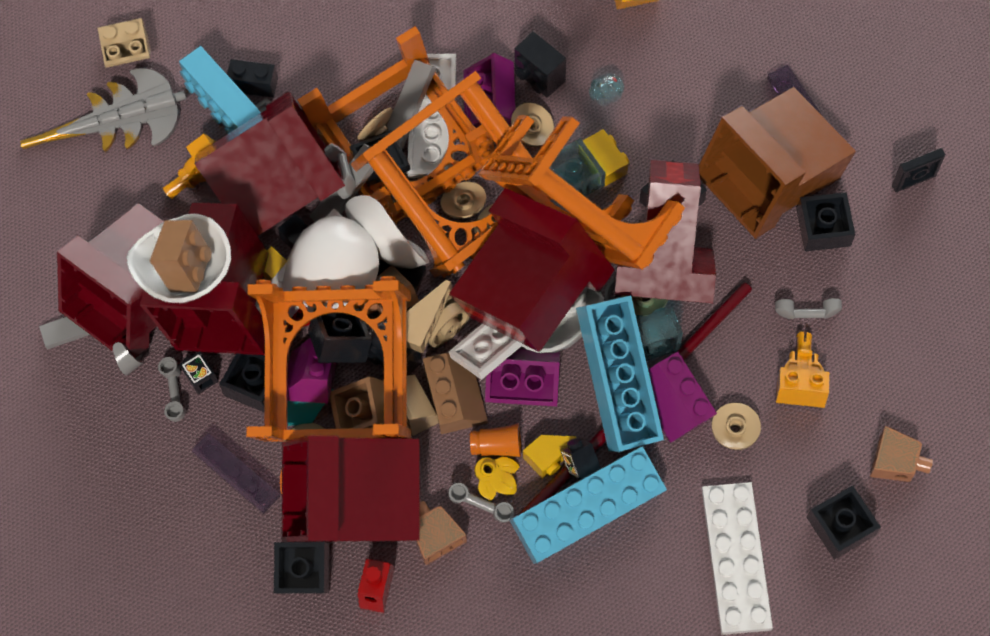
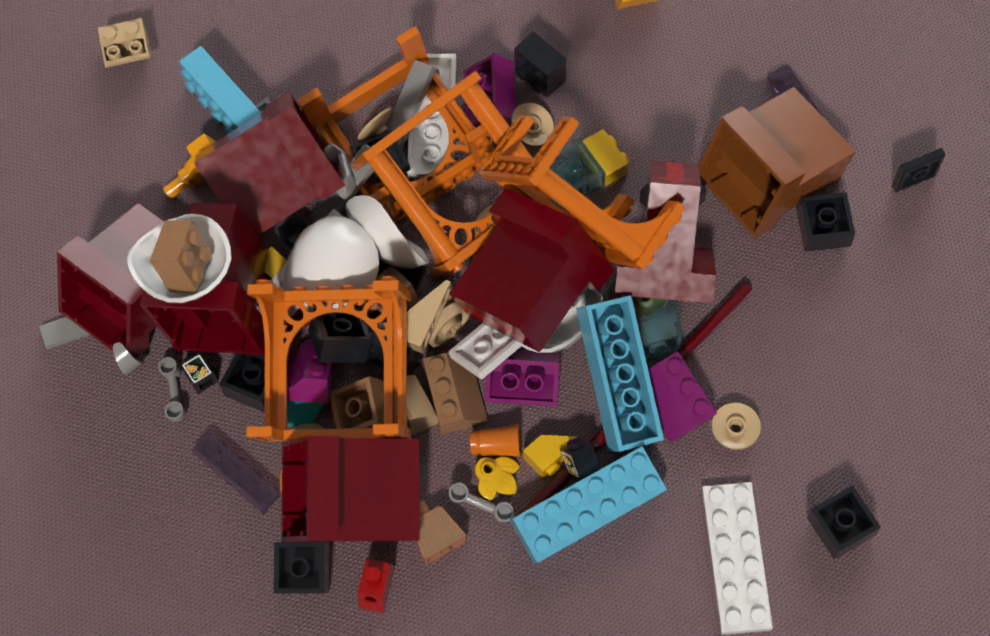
light grey animal [20,68,187,151] -> none
black brick [227,59,278,98] -> none
tan dish [441,182,487,219] -> none
clear light blue head [589,73,624,106] -> none
light grey bar [775,298,842,319] -> none
light orange brick [776,332,830,408] -> none
nougat torso [870,426,933,482] -> none

